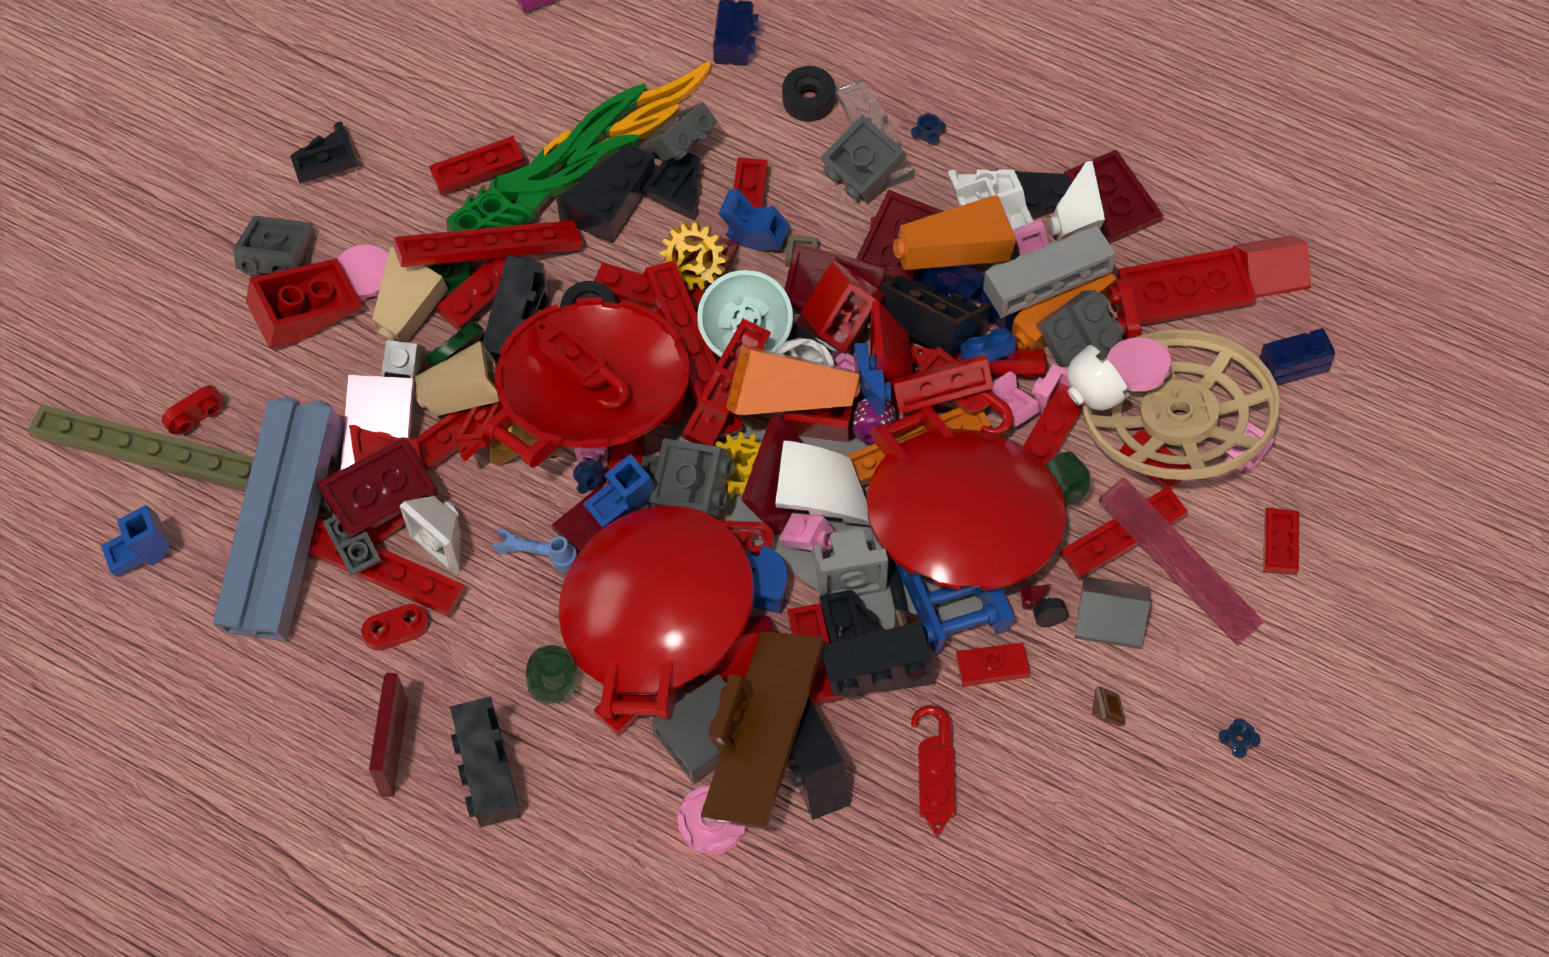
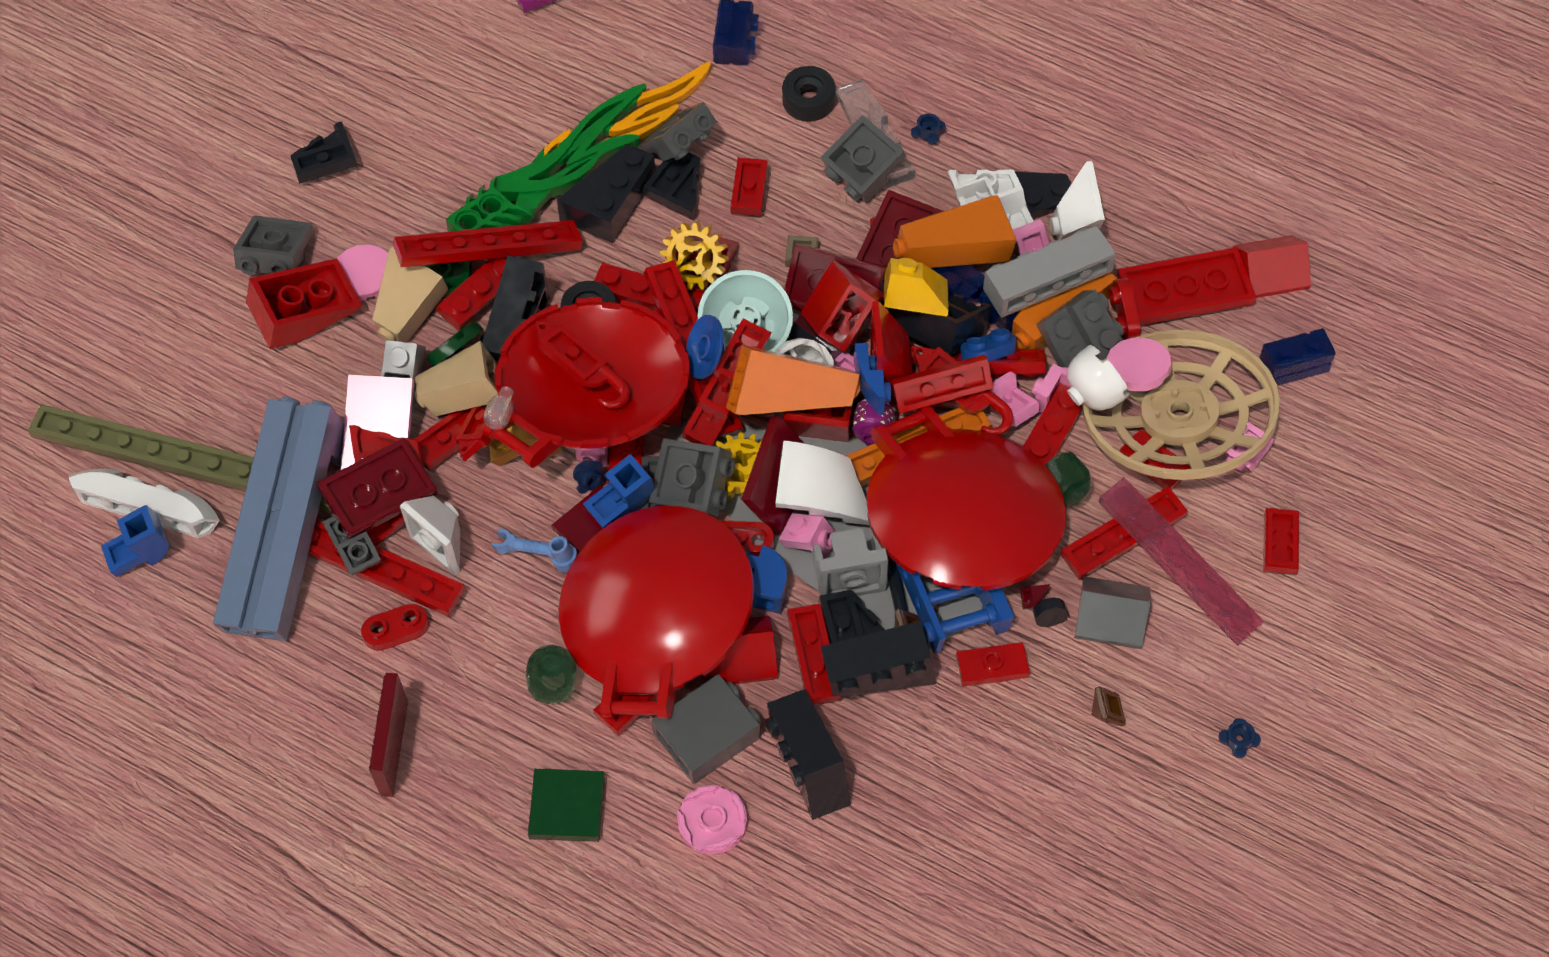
red plate [161,385,224,435] -> none
red plate [429,136,525,195] -> none
black wedge [450,696,521,828] -> none
reddish brown bracket [701,631,825,829] -> none
blue brick [718,189,790,251] -> none
red plate [911,705,955,838] -> none
dark red tile [1064,149,1163,244] -> none
none -> white brick [68,469,220,538]
none -> clear cylinder [483,386,514,430]
none -> dark green tile [528,768,605,842]
none -> blue dish [686,315,724,379]
none -> yellow slope [884,258,948,317]

